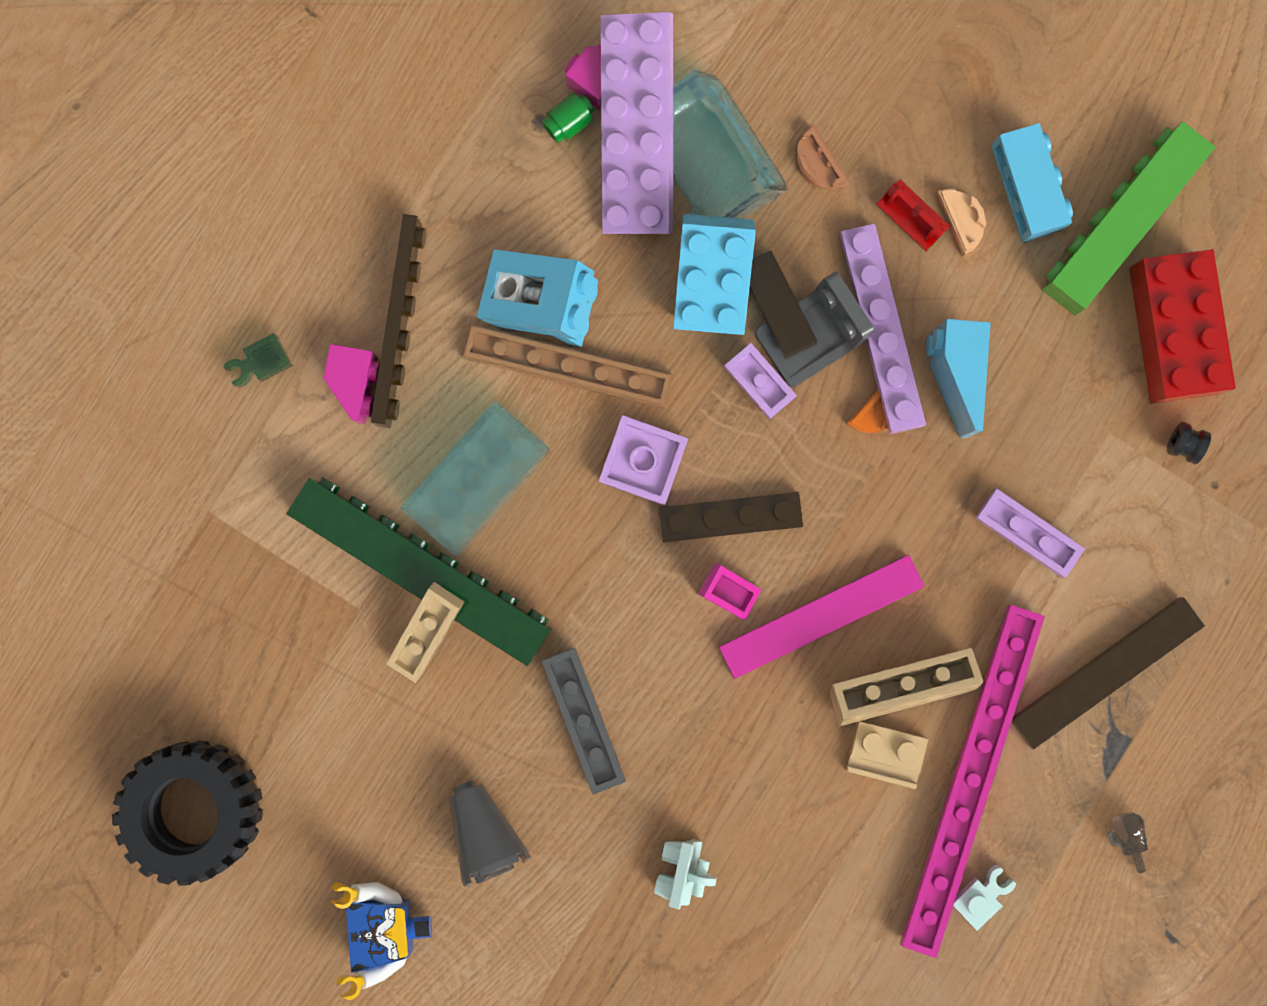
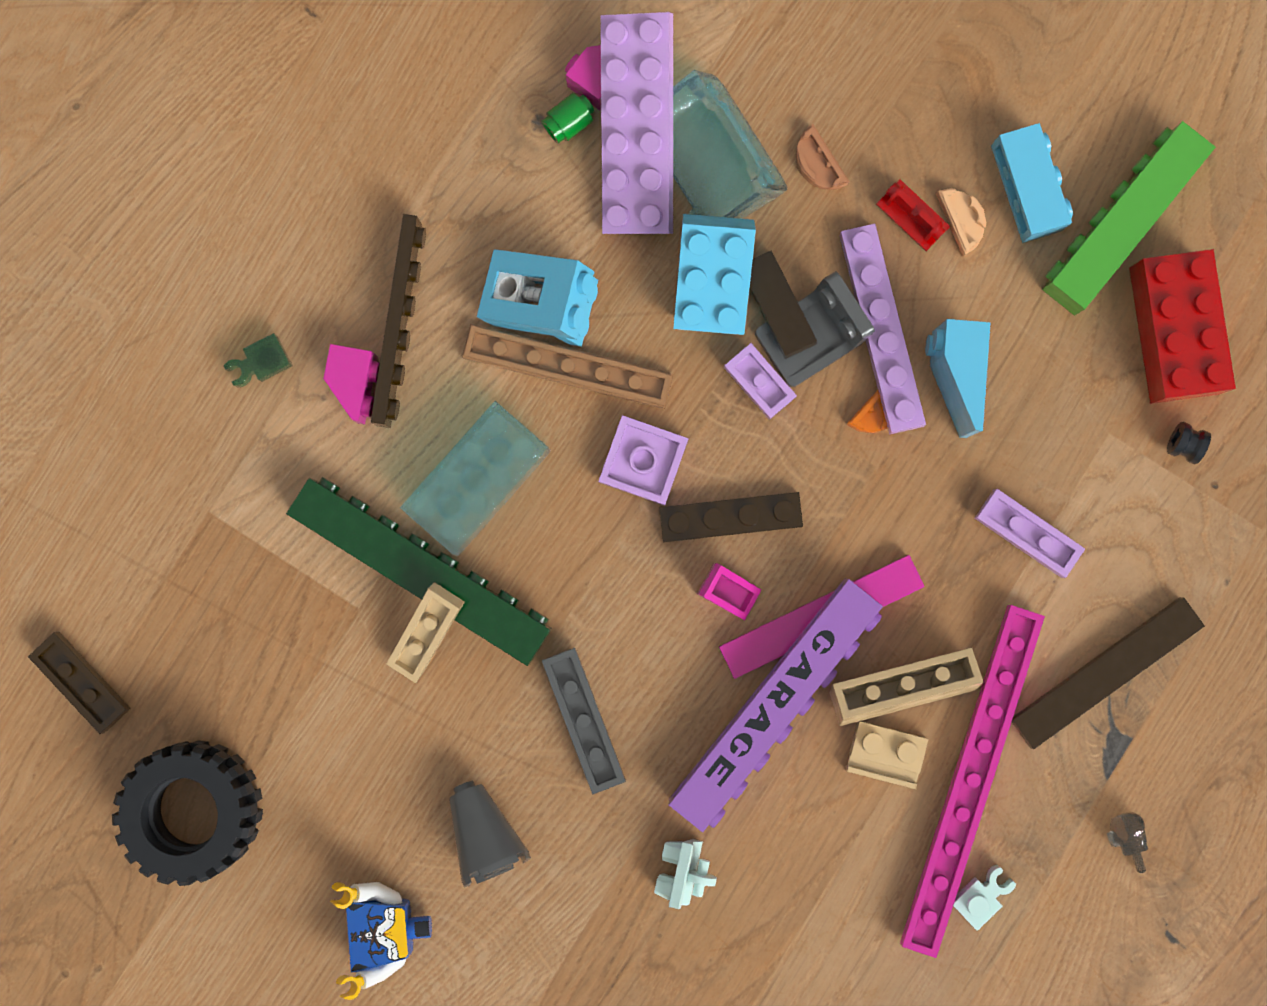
none -> dark brown plate [28,632,131,734]
none -> medium lavender brick [669,578,883,832]

